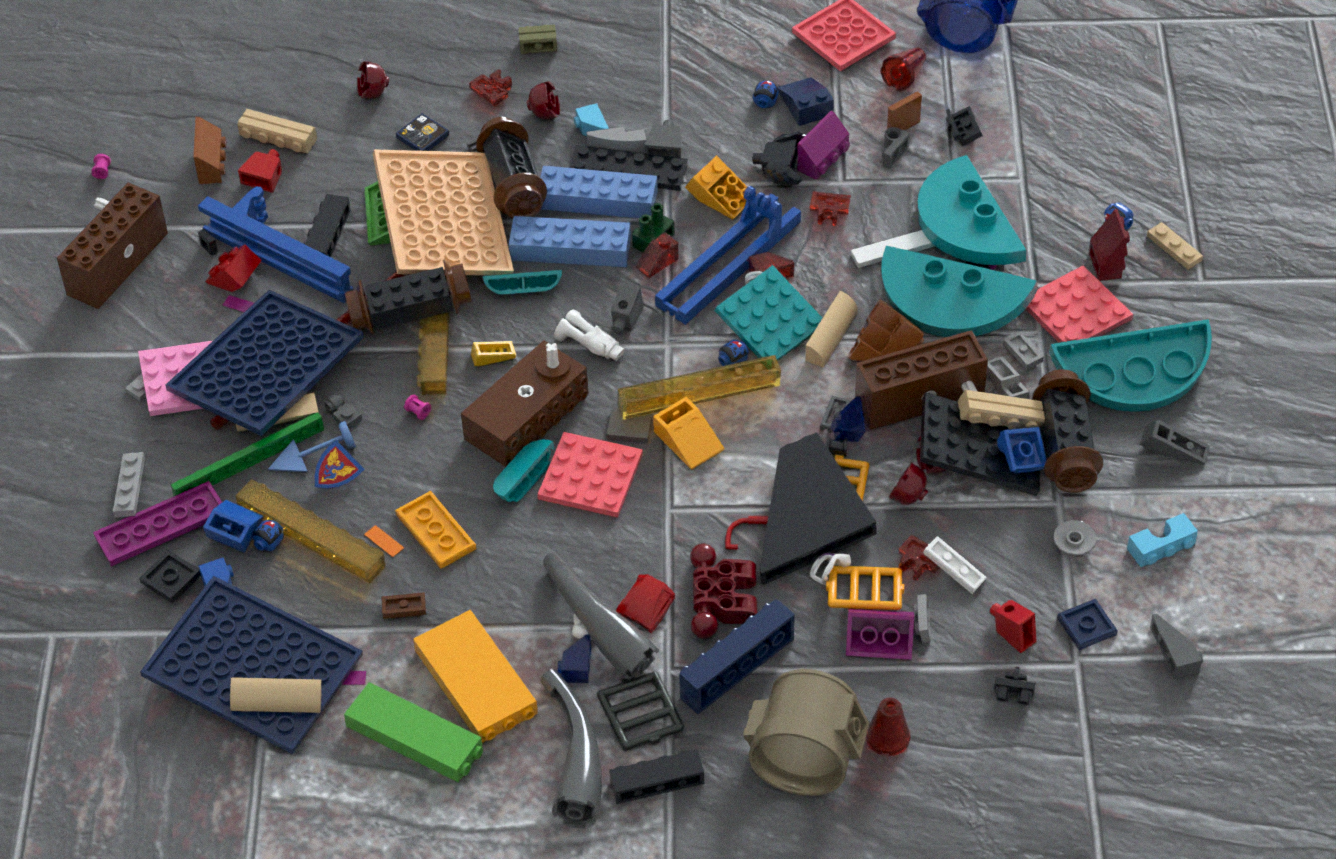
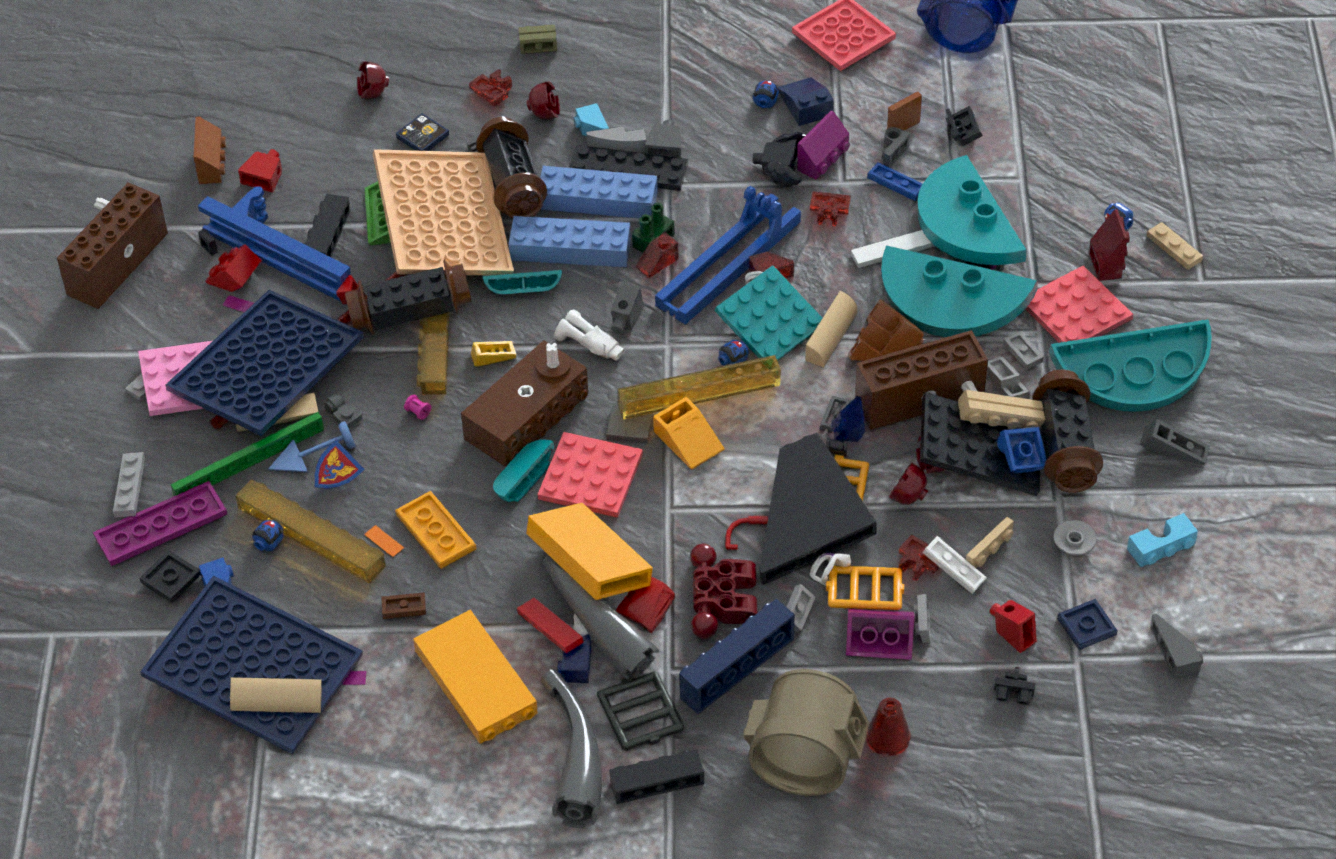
dark pink bush [91,154,111,179] -> none
blue slope [203,500,264,553] -> none
tan brick [238,109,317,154] -> none
bright green brick [344,682,483,783] -> none
light orange slope [685,155,747,220] -> none
clear red cone [880,47,926,91] -> none
none -> red slope [336,275,358,304]
none -> red tile [517,598,584,653]
none -> light orange brick [526,503,653,600]
none -> light grey plate [787,584,815,632]
none -> blue tile [867,162,923,201]
none -> tan plate [966,517,1014,568]

